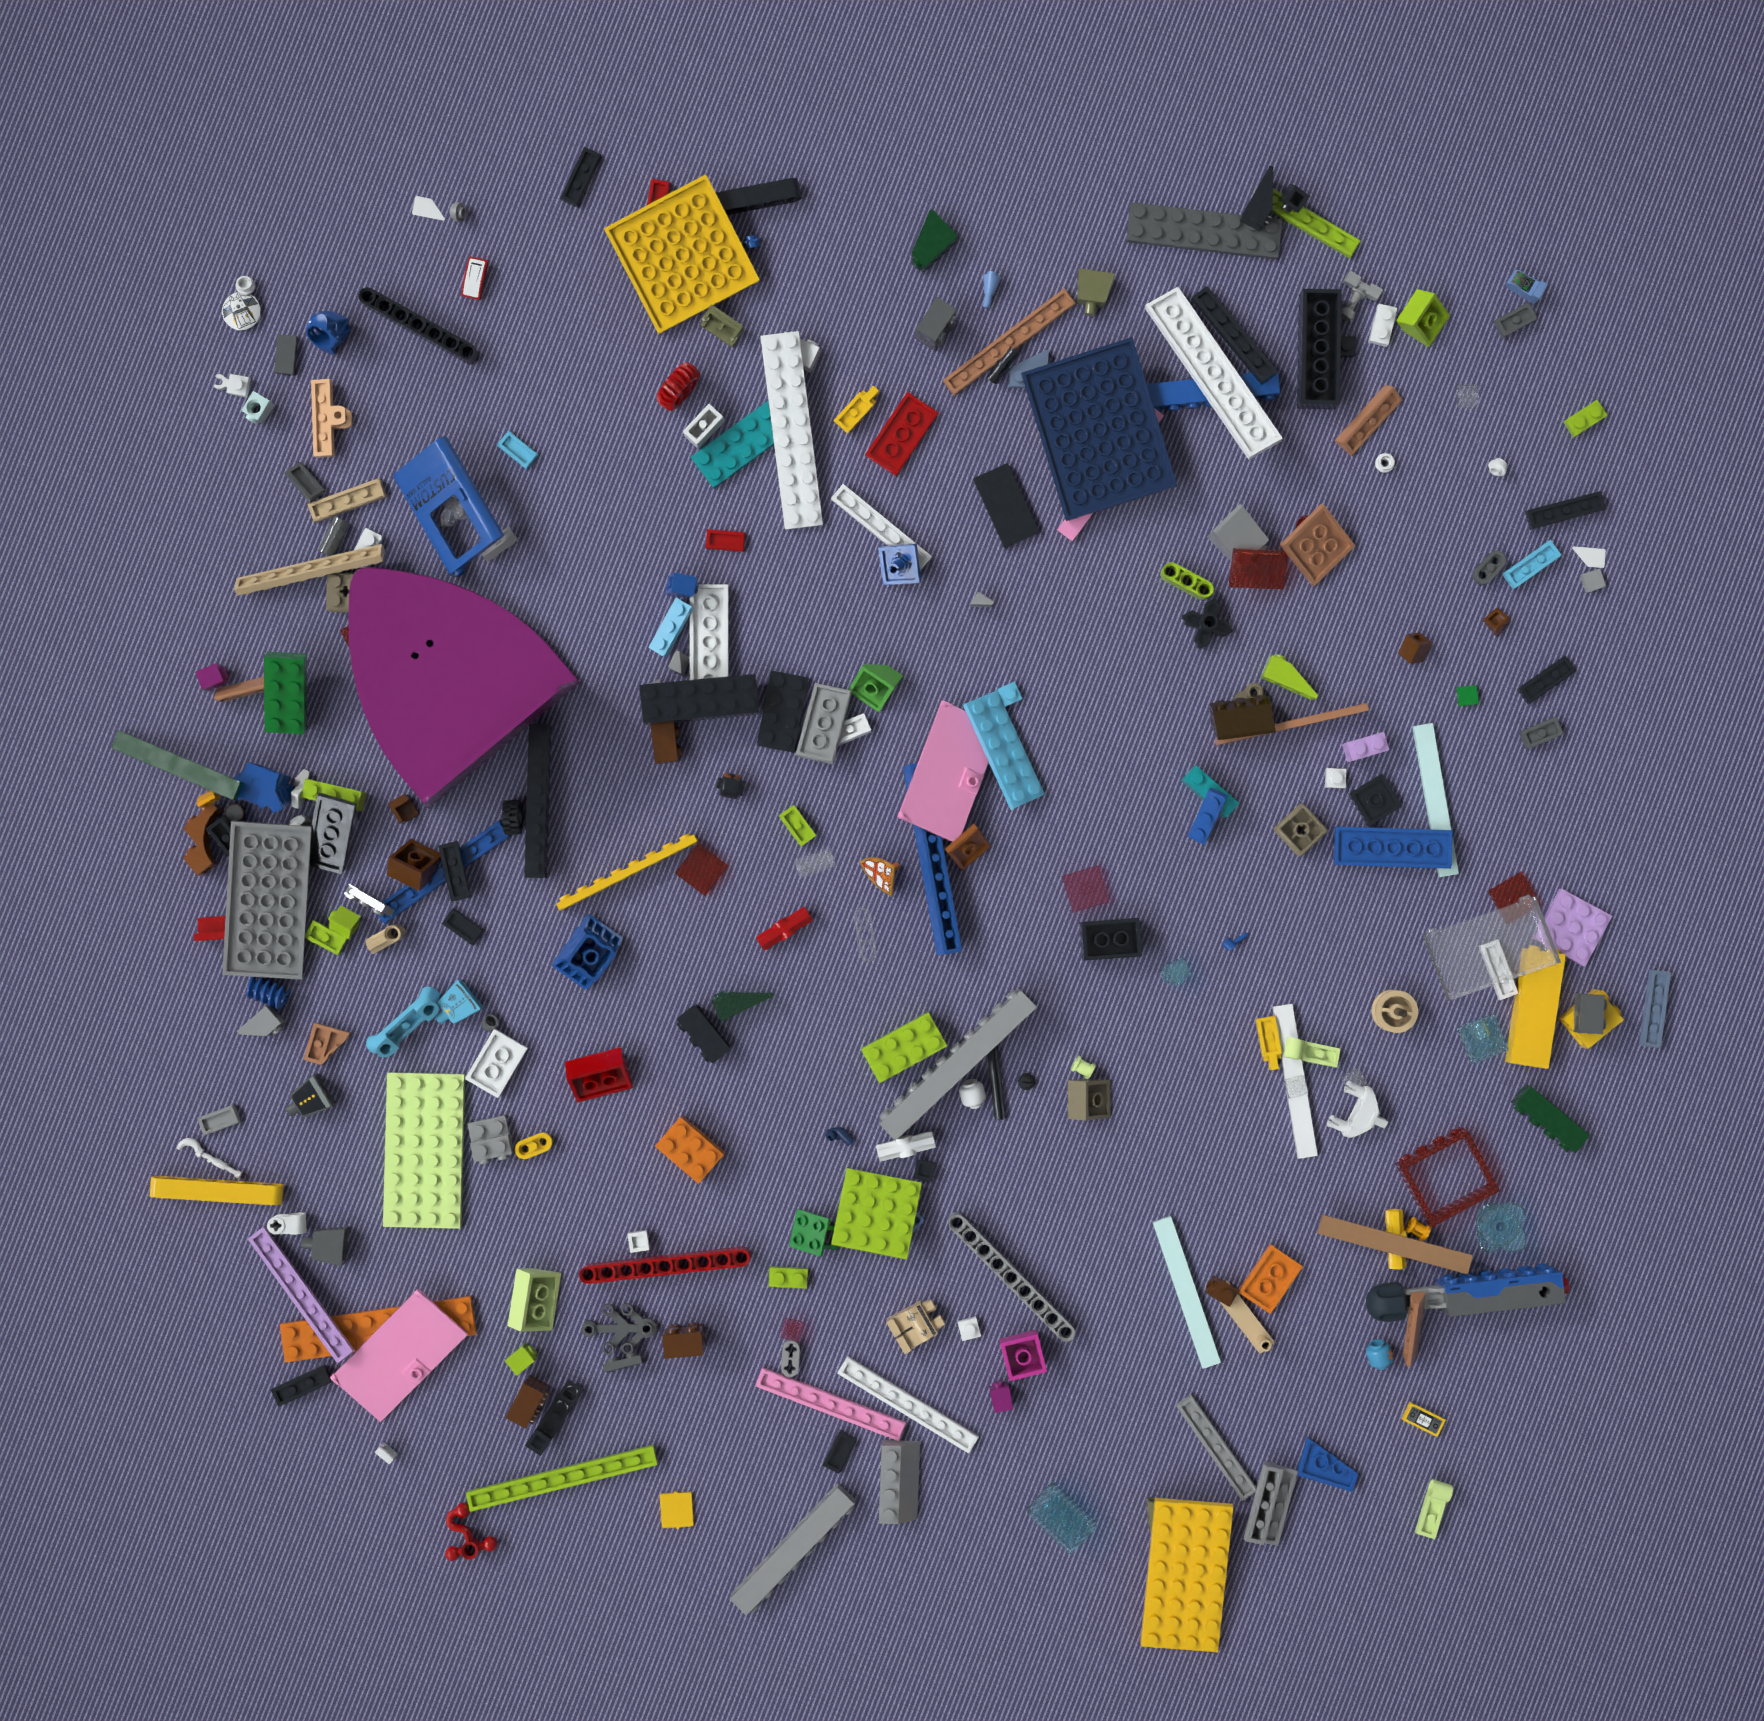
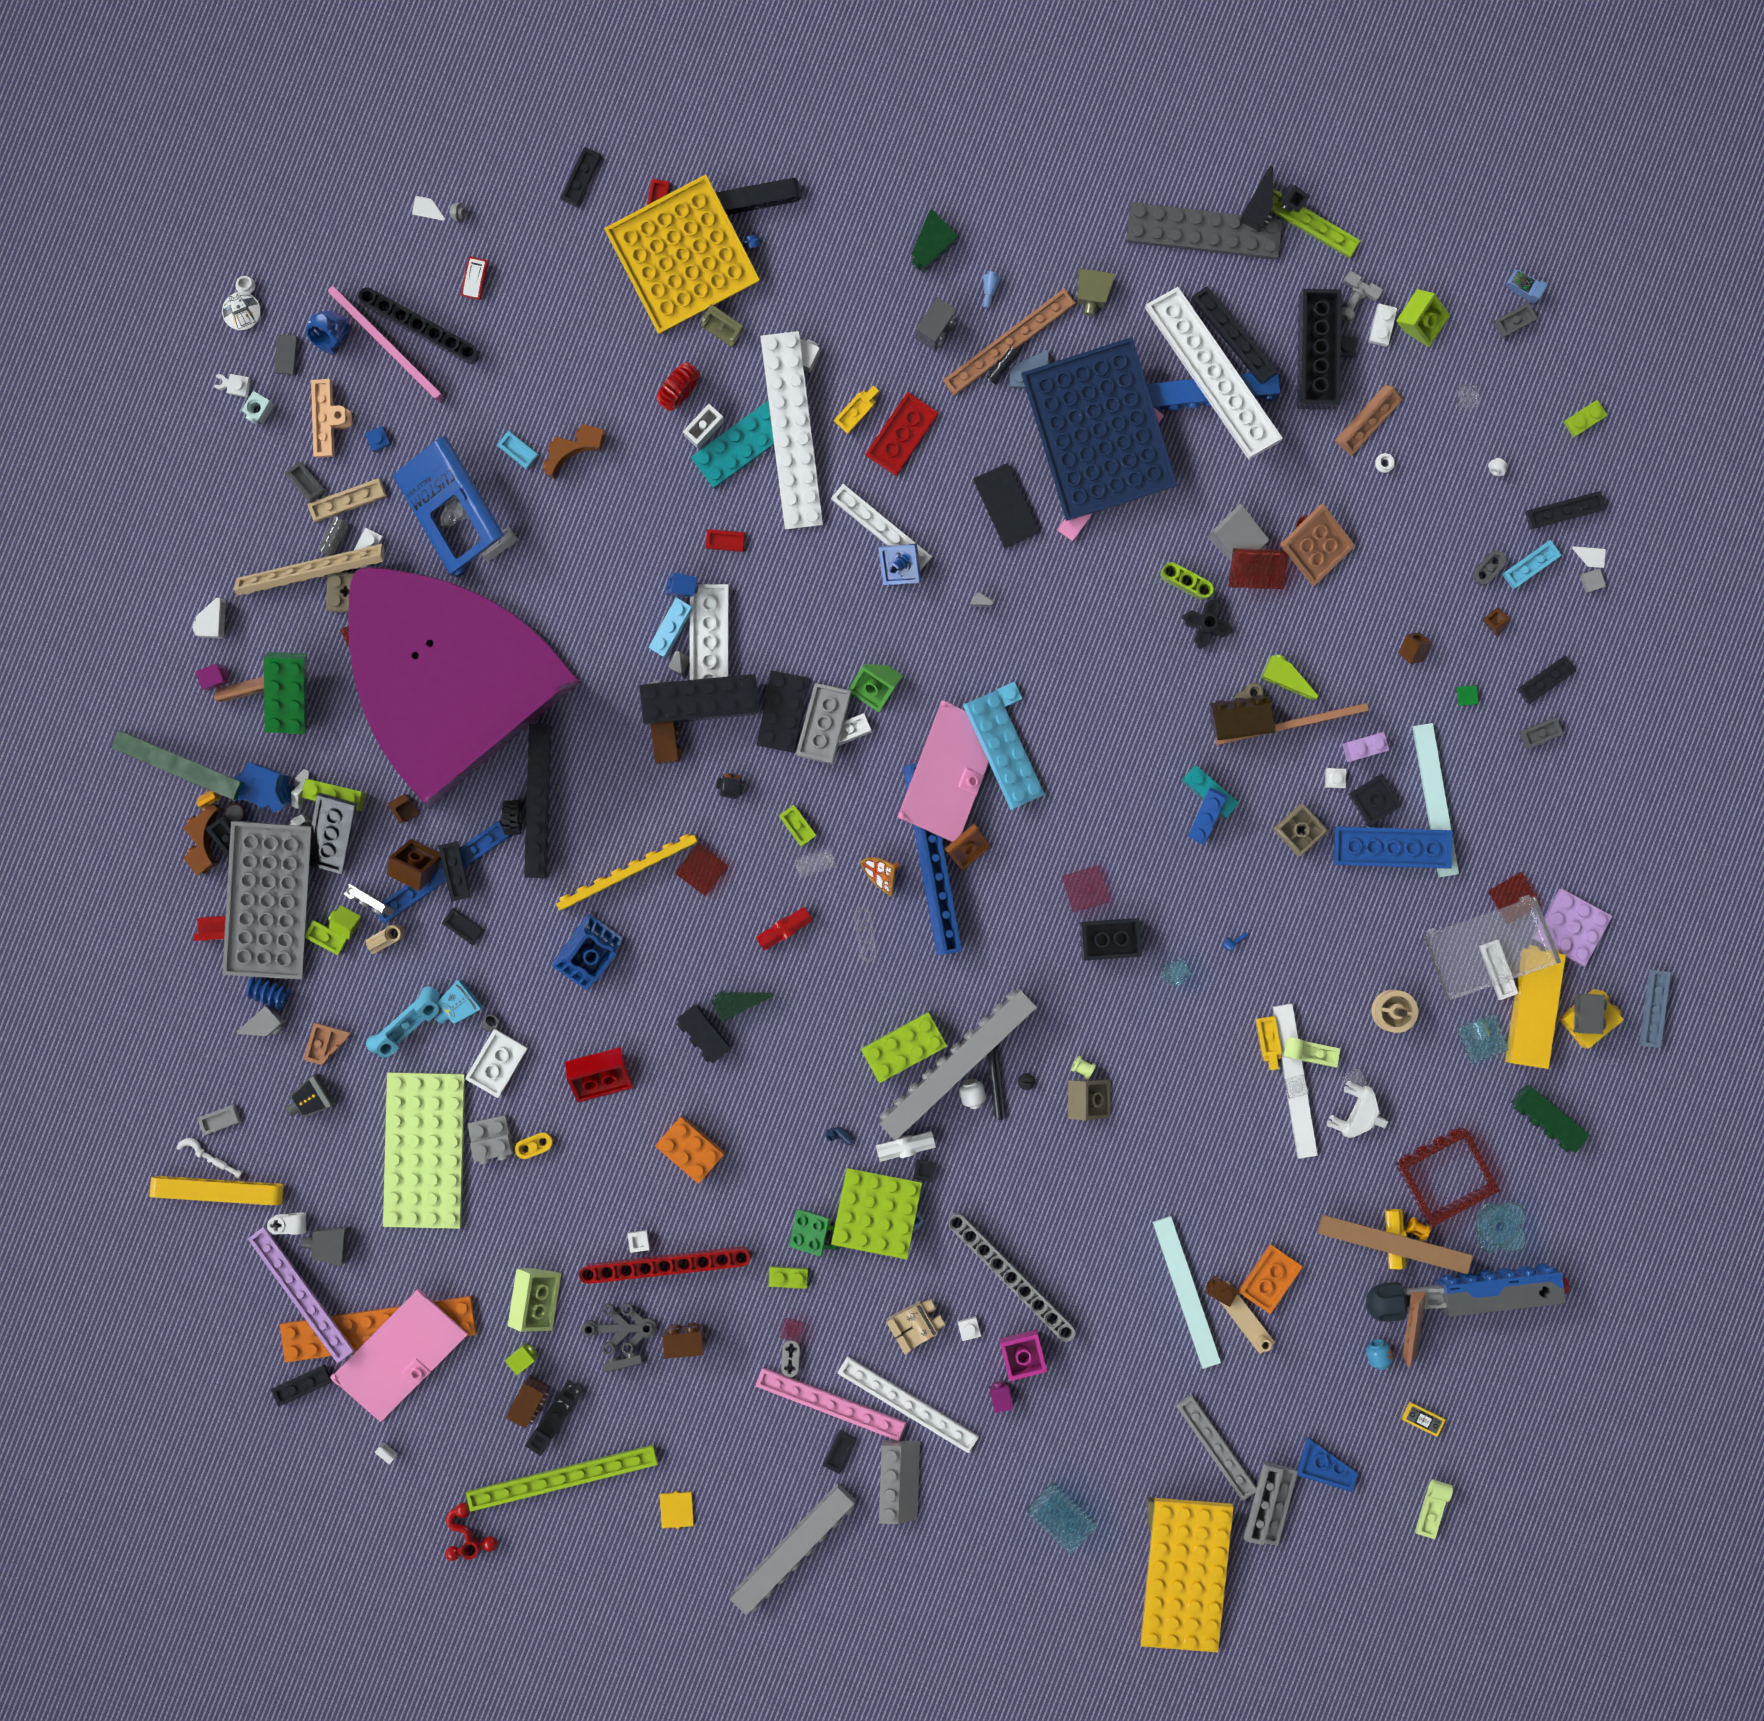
none -> white slope [193,598,226,639]
none -> bright pink tile [328,285,444,402]
none -> blue plate [365,426,391,452]
none -> dark orange arch [543,424,606,479]

